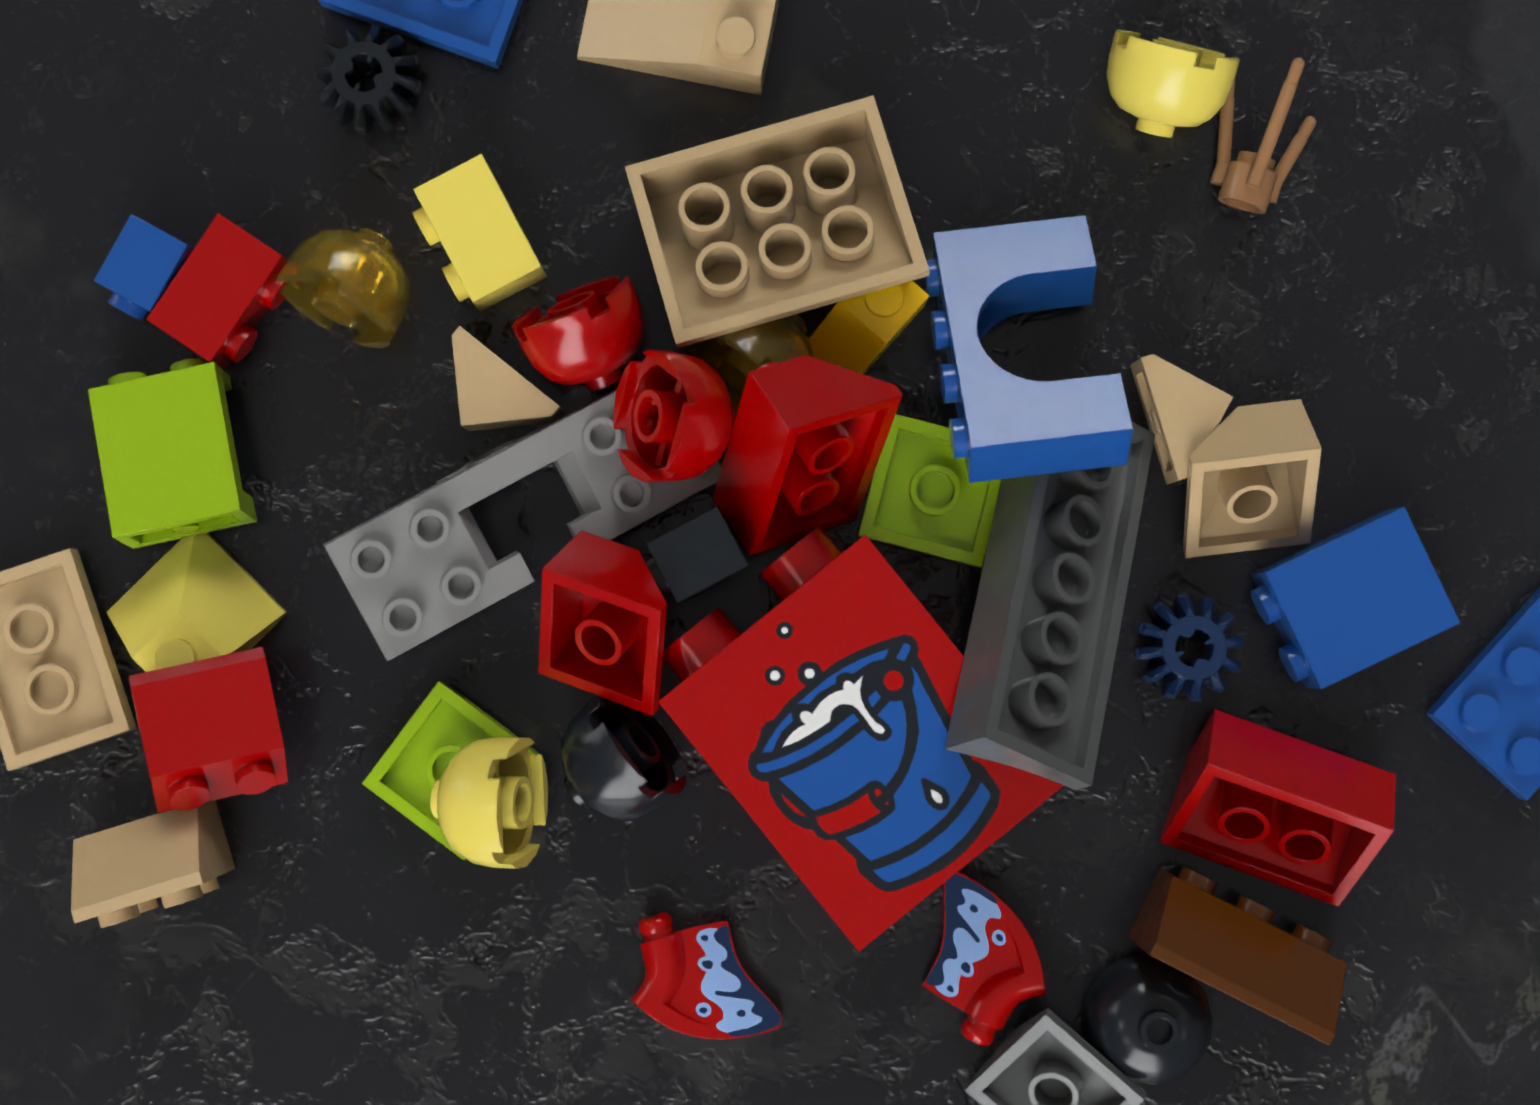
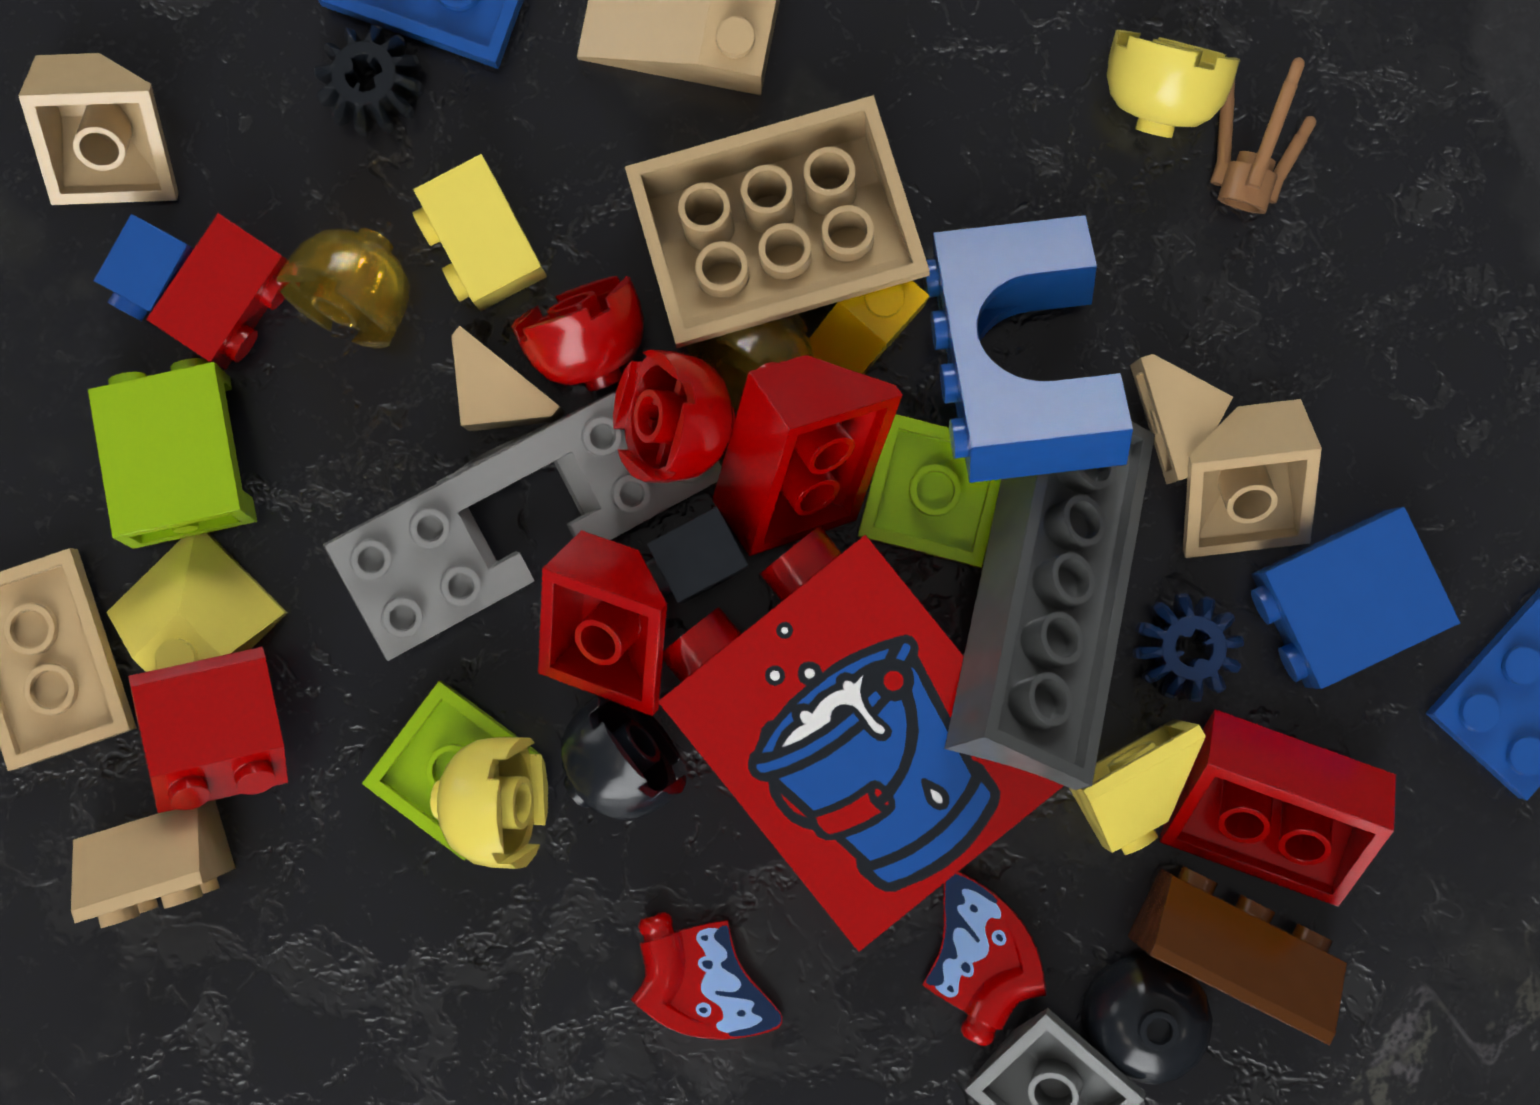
none -> tan slope [18,53,179,205]
none -> light yellow slope [1069,719,1206,855]

